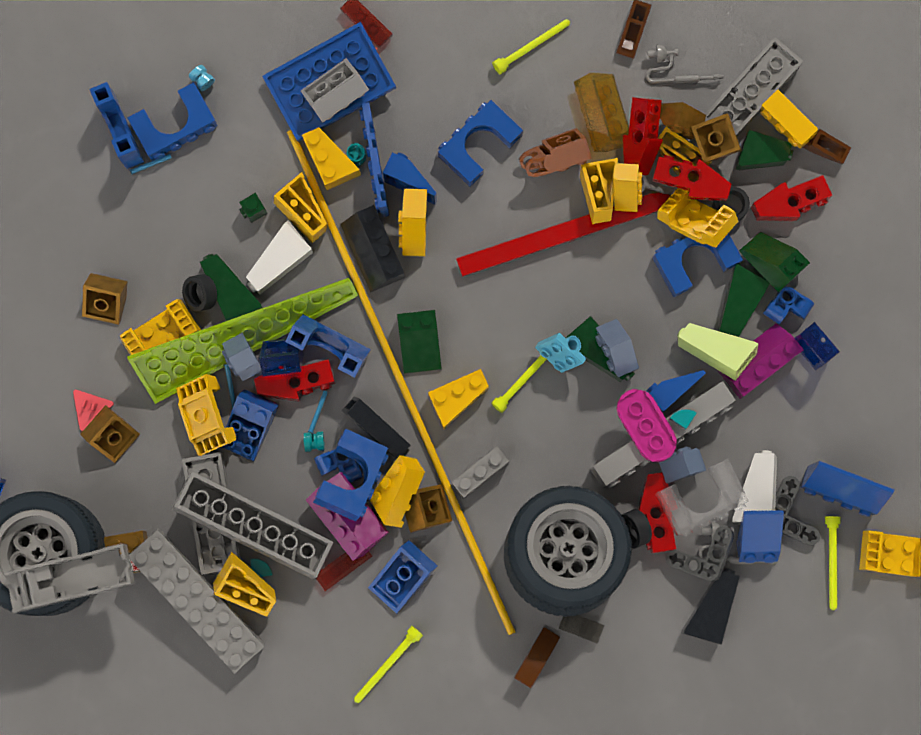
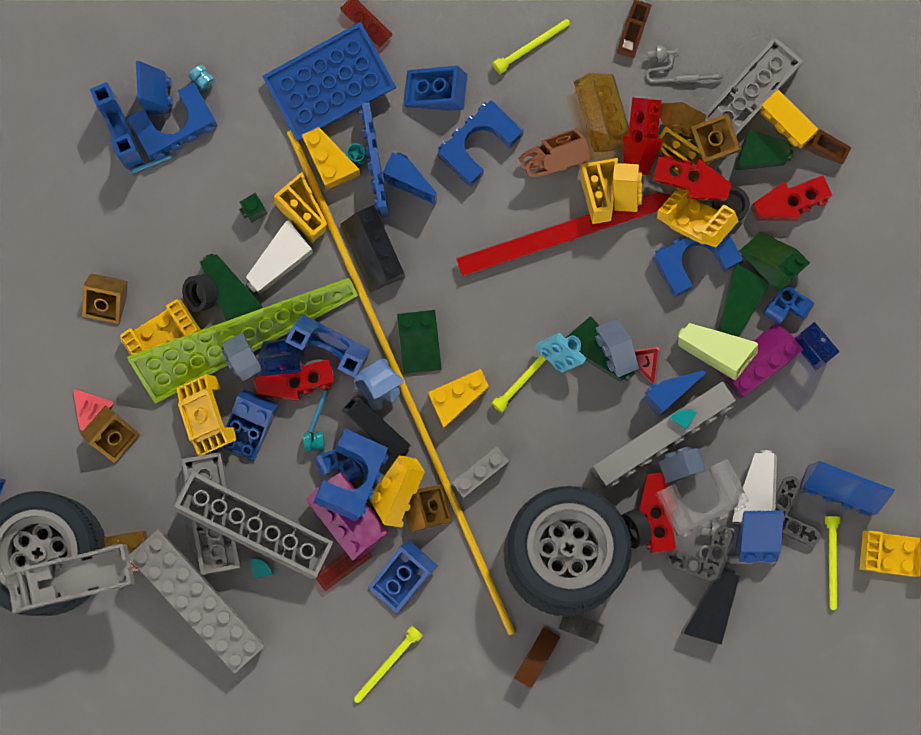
yellow wedge [213,552,276,617] -> none
dark azure piece [224,364,236,408] -> none
light grey slope [301,58,369,122] -> none
yellow wedge [398,189,427,256] -> none
dark pink tile [617,389,677,462] -> none
none -> blue slope [136,61,173,115]
none -> medium blue piece [354,359,404,410]
none -> blue slope [404,66,467,111]
none -> piece [634,347,660,383]

